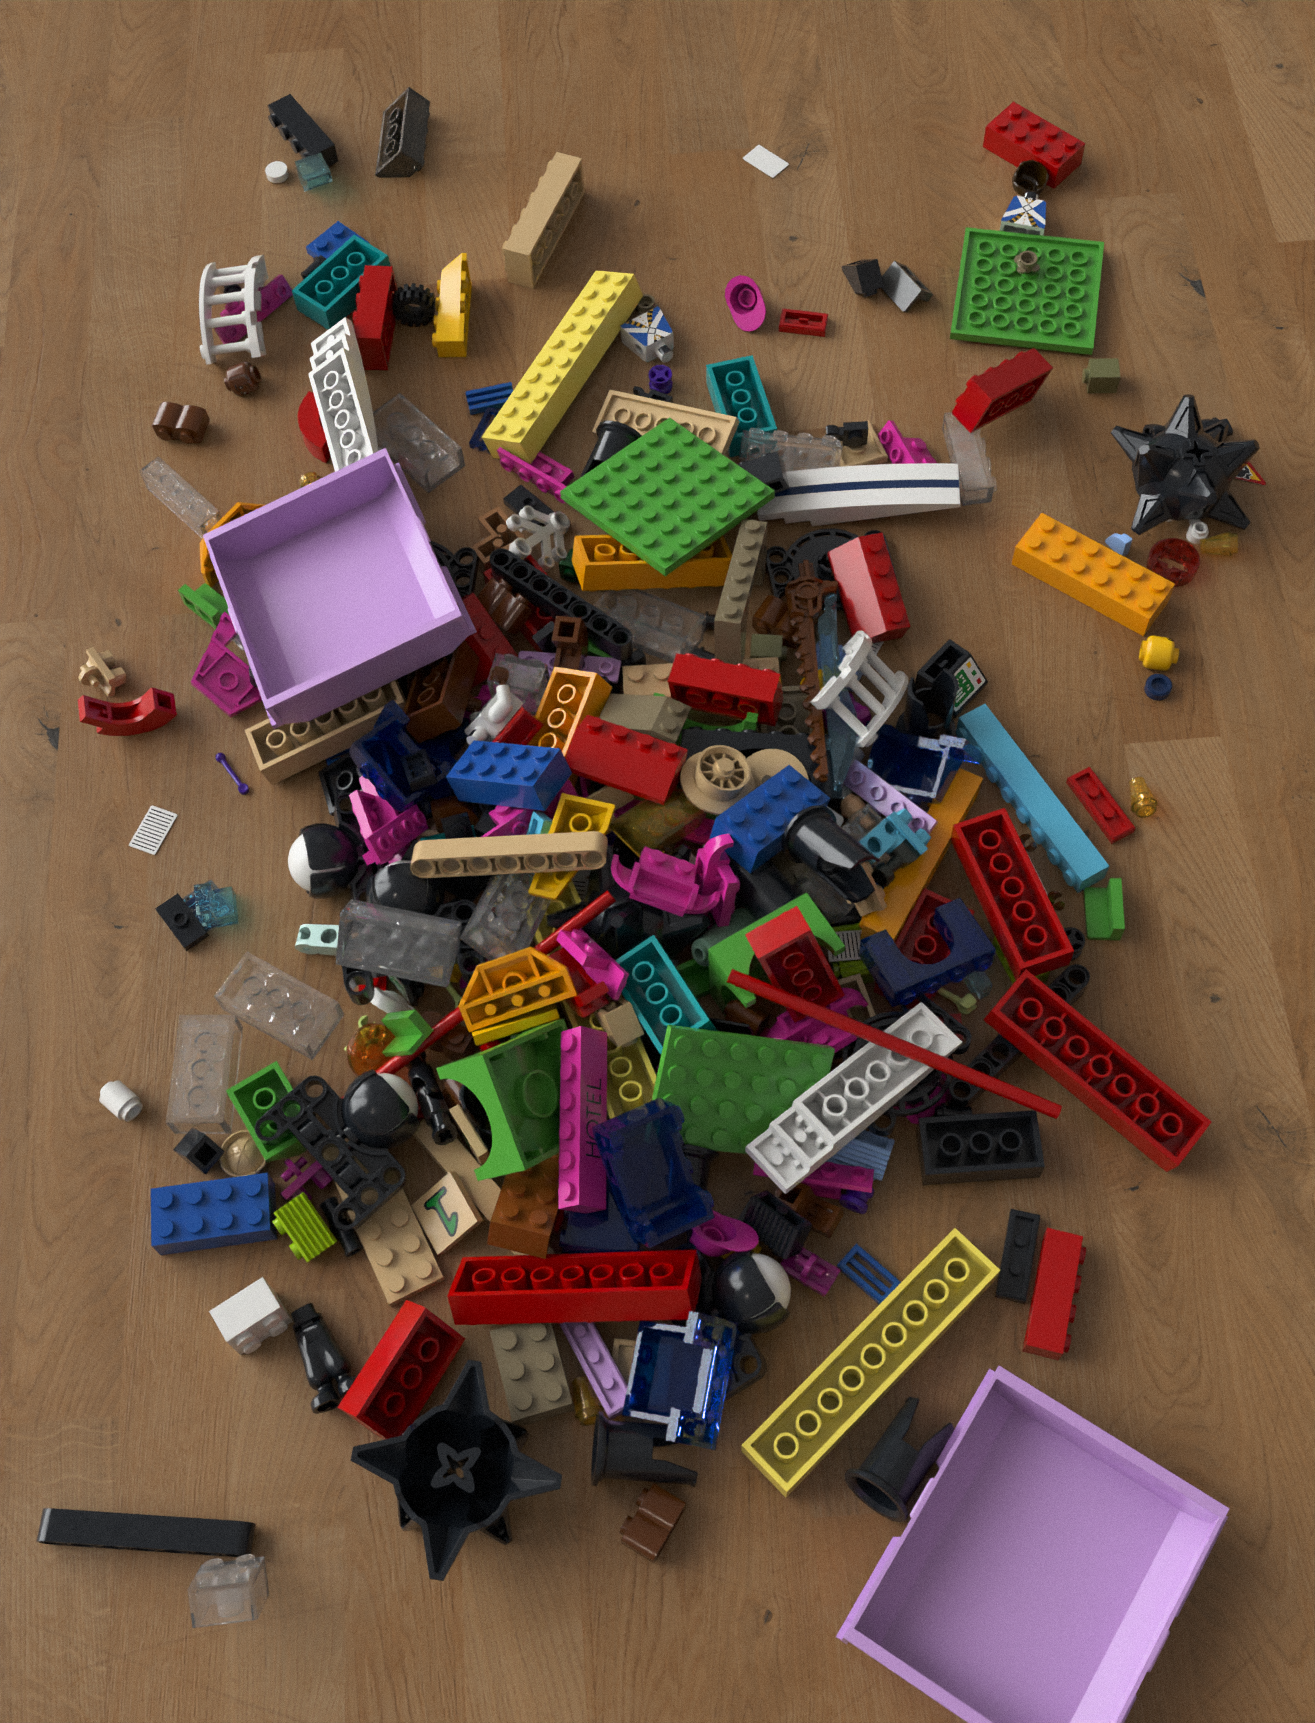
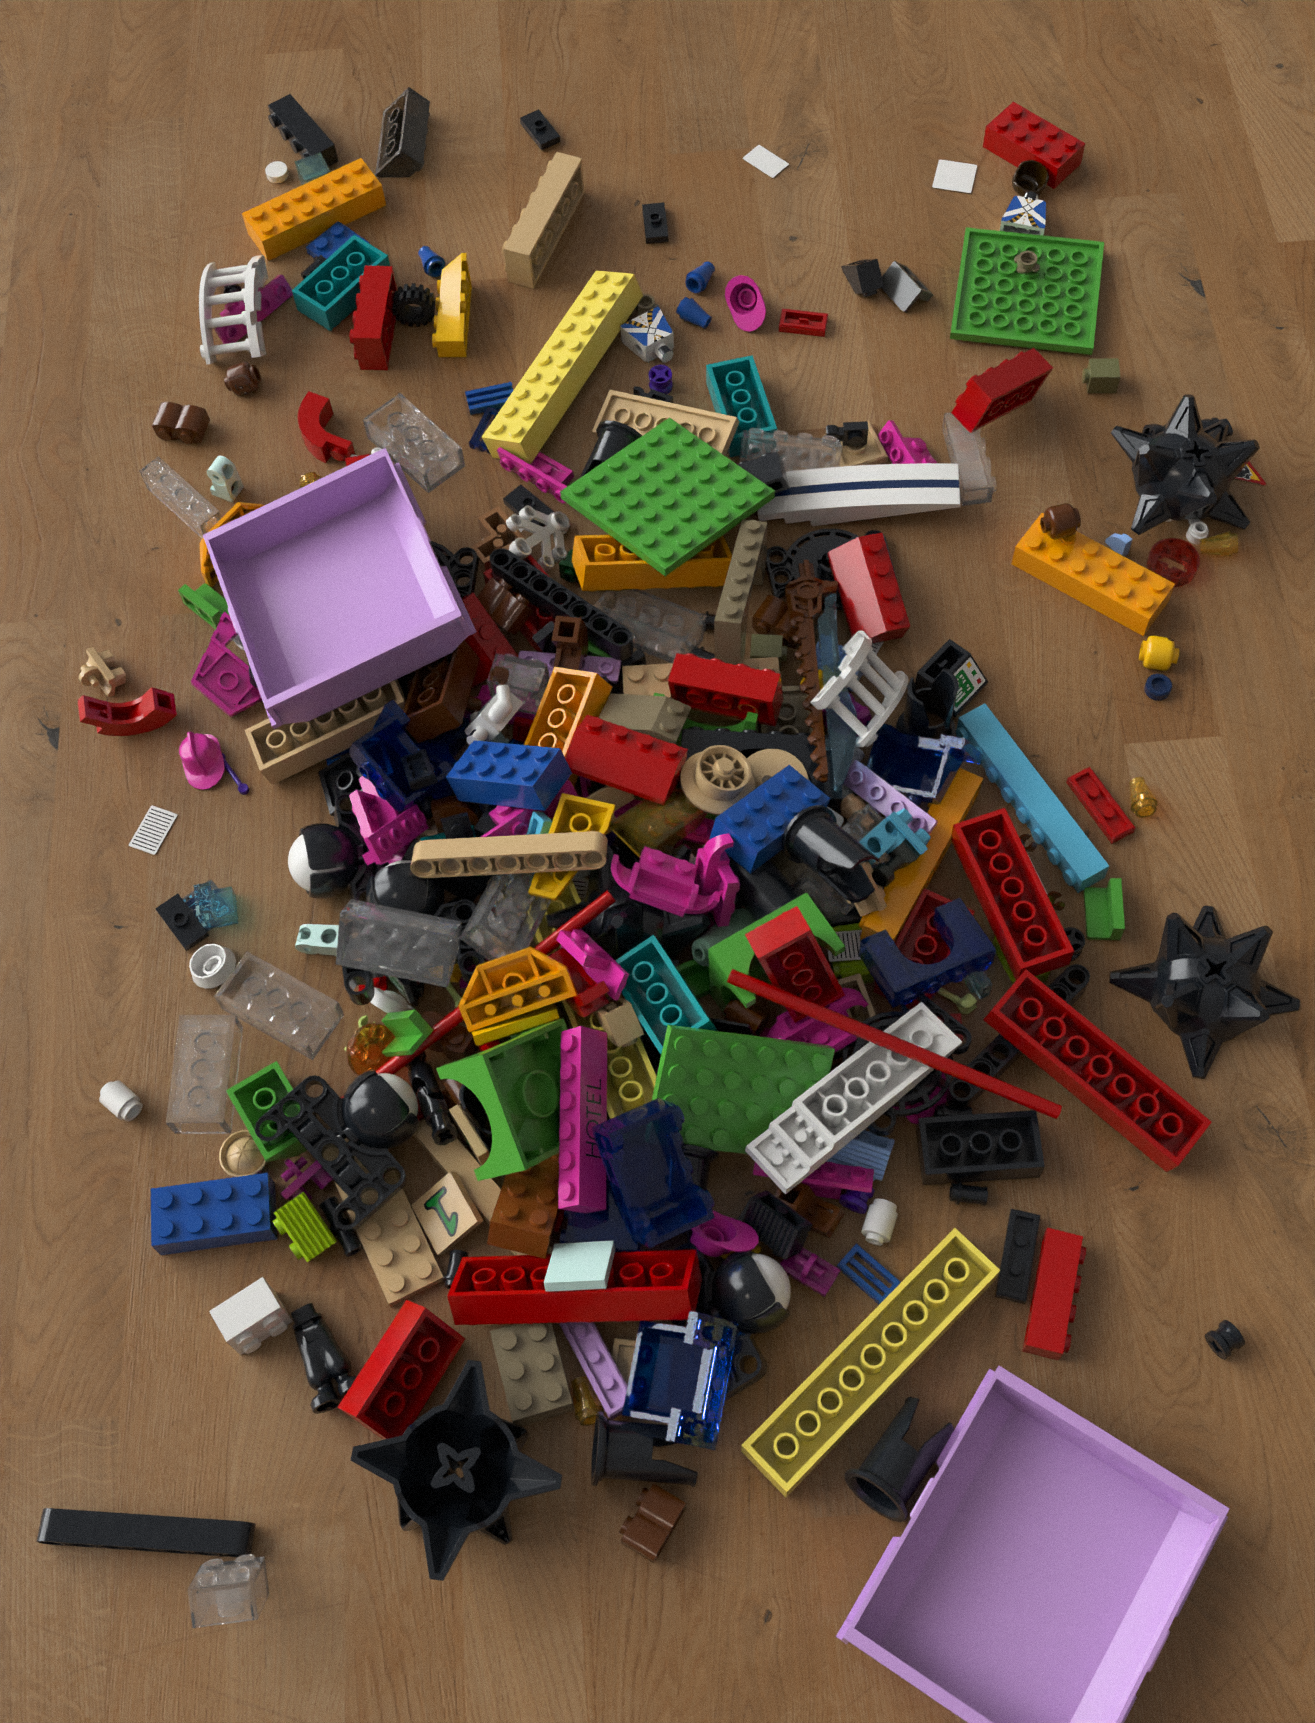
black brick [173,1127,225,1174] -> none
white slope [308,317,378,472] -> none
red tile [492,707,544,745] -> none
none -> dark pink piece [179,731,225,790]
none -> white hat [189,944,236,989]
none -> light aqua leg [207,456,244,503]
none -> light orange brick [242,158,386,261]
none -> blue cone [418,246,445,277]
none -> black pin [443,1250,469,1289]
none -> black plate [520,109,561,151]
none -> light aqua tile [544,1240,615,1292]
none -> black plate [642,202,669,244]
none -> blue cone [676,297,712,329]
none -> blue cone [685,261,715,293]
none -> white brick [861,1198,898,1246]
none -> white sticker [932,159,977,193]
none -> black pin [949,1181,988,1206]
none -> reddish brown head [1040,503,1081,539]
none -> black piece [1109,906,1300,1079]
none -> black wheel [1205,1320,1245,1360]

